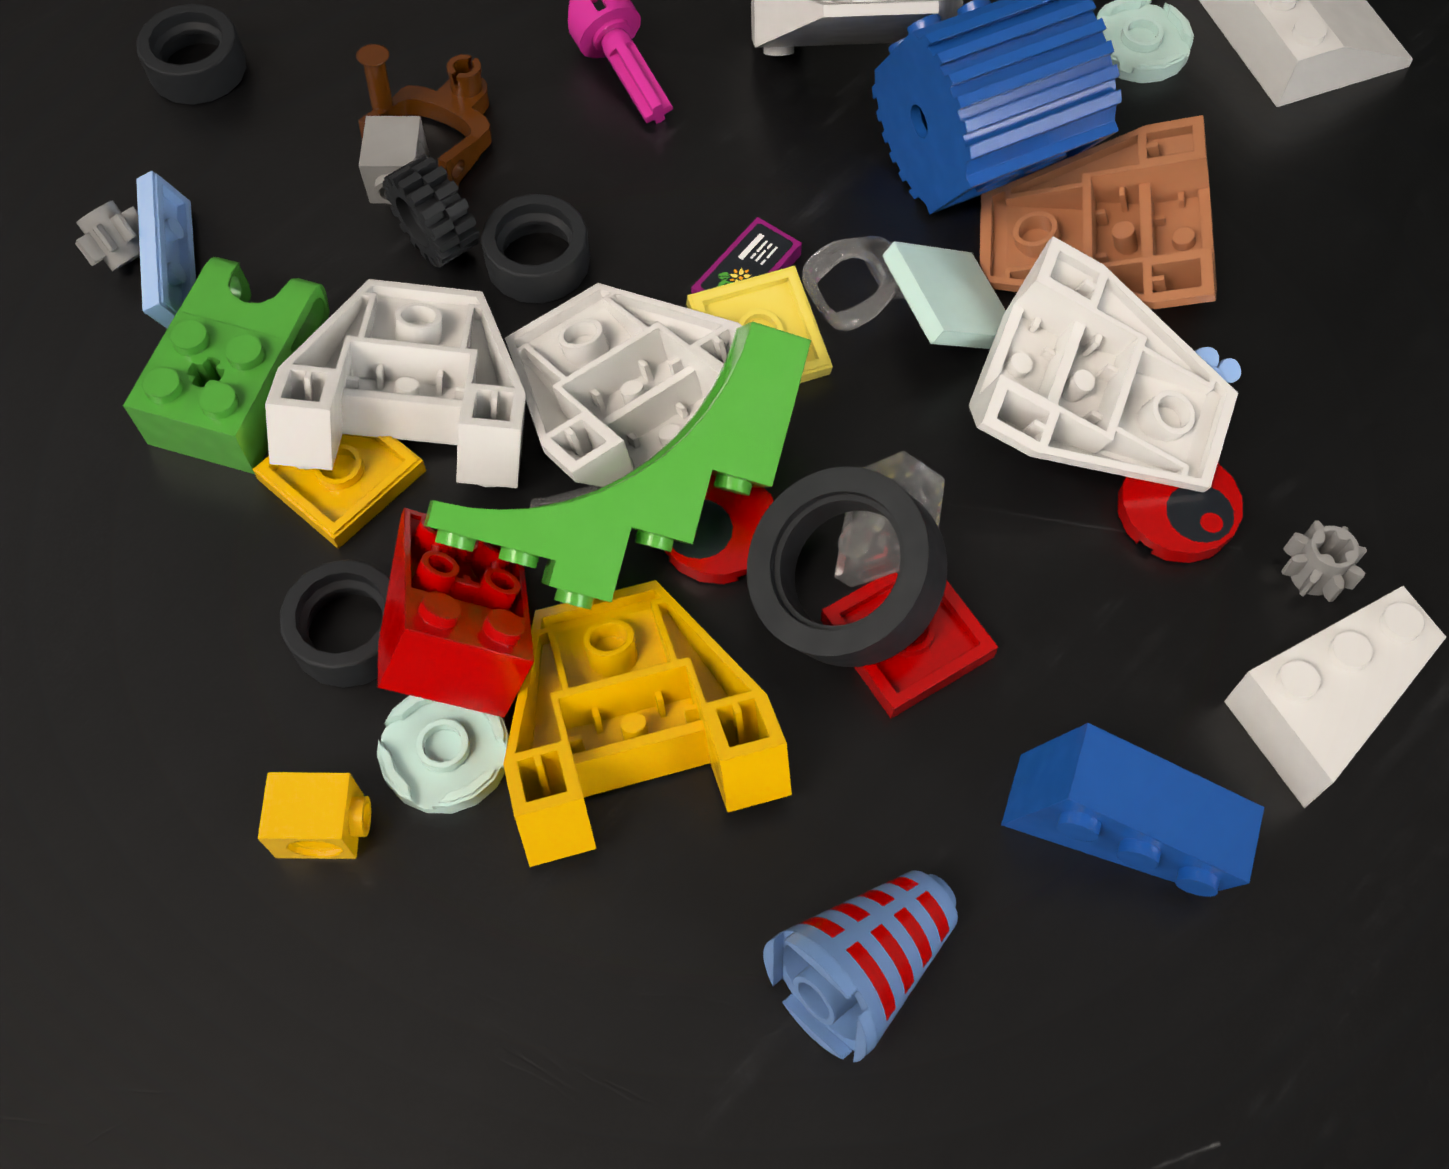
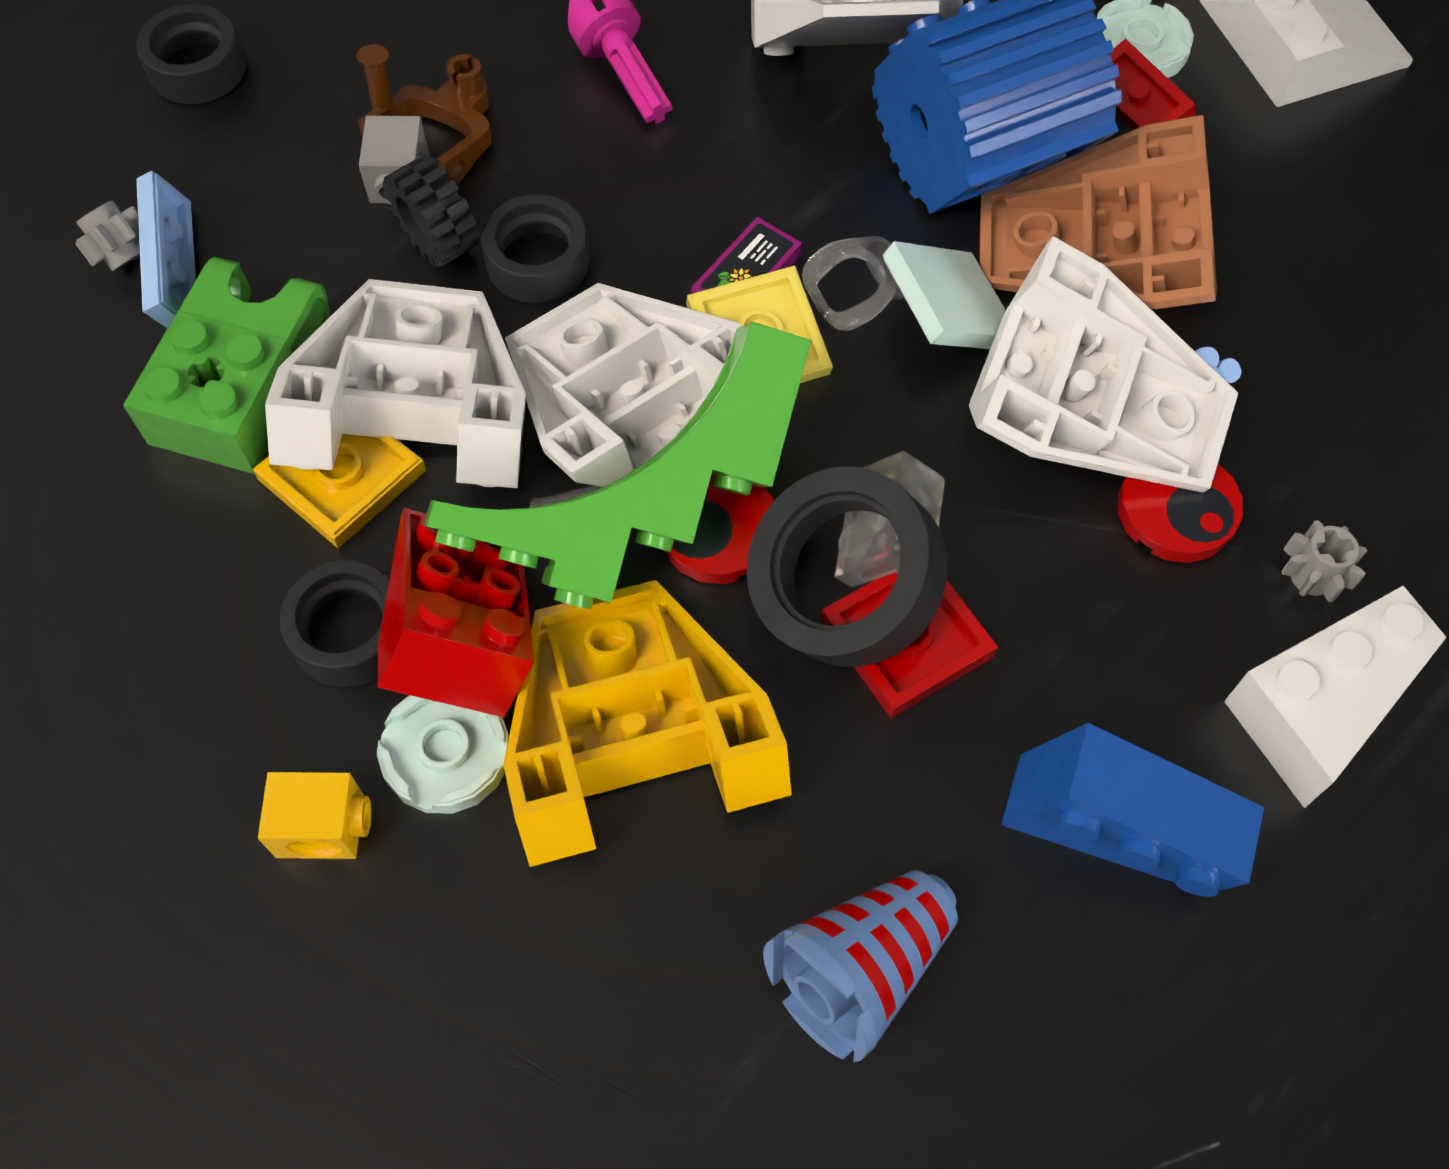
none -> red plate [1110,38,1196,130]

